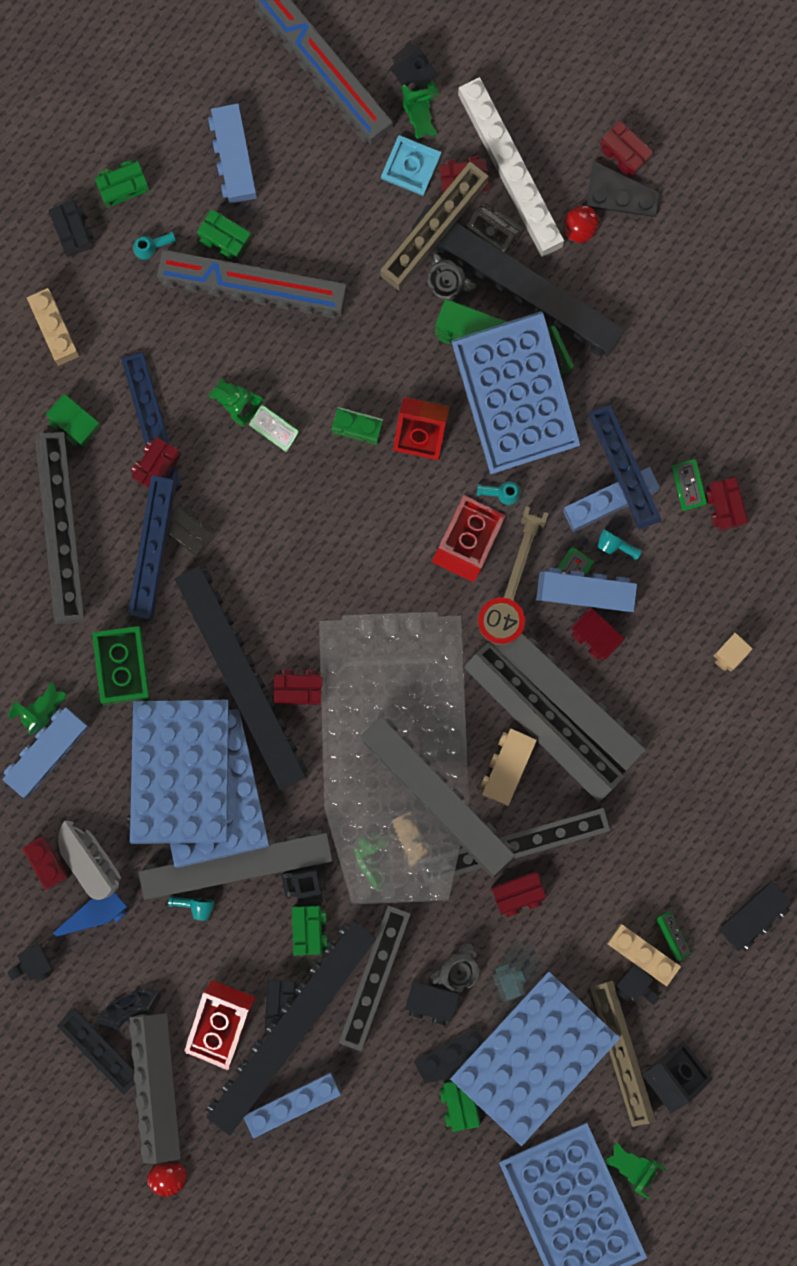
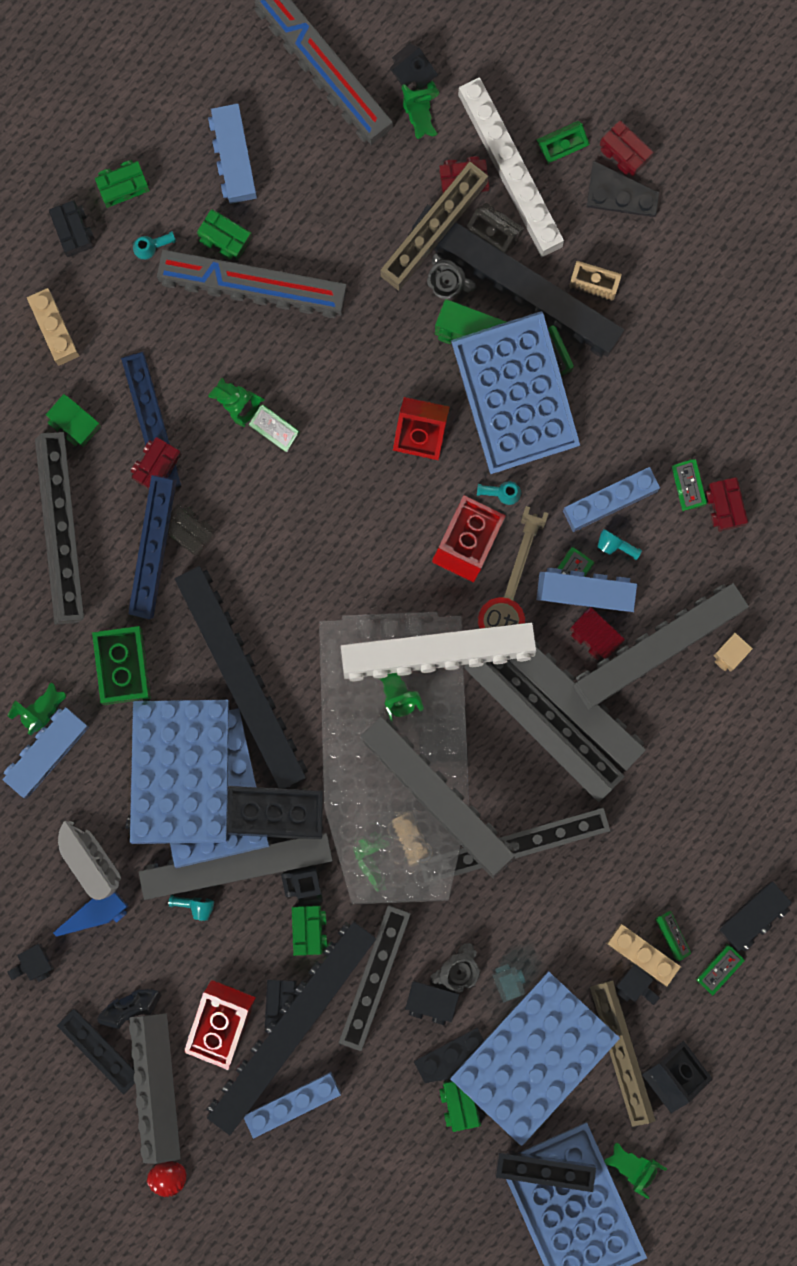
dark red brick [21,836,69,890] -> none
dark red brick [274,670,323,705] -> none
green brick [331,407,384,446] -> none
medium azure tile [381,135,441,196] -> none
tan brick [479,729,537,806] -> none
dark red brick [491,871,546,917] -> none
red hair [564,206,599,243] -> none
dark blue plate [589,405,661,530] -> none
none -> black tile [226,786,323,840]
none -> white brick [341,623,536,681]
none -> green hair [379,673,424,721]
none -> black brick [495,1150,596,1192]
none -> green slope [536,121,590,164]
none -> tan brick [569,261,622,301]
none -> dark grey brick [573,583,749,710]
none -> slope [695,944,745,996]

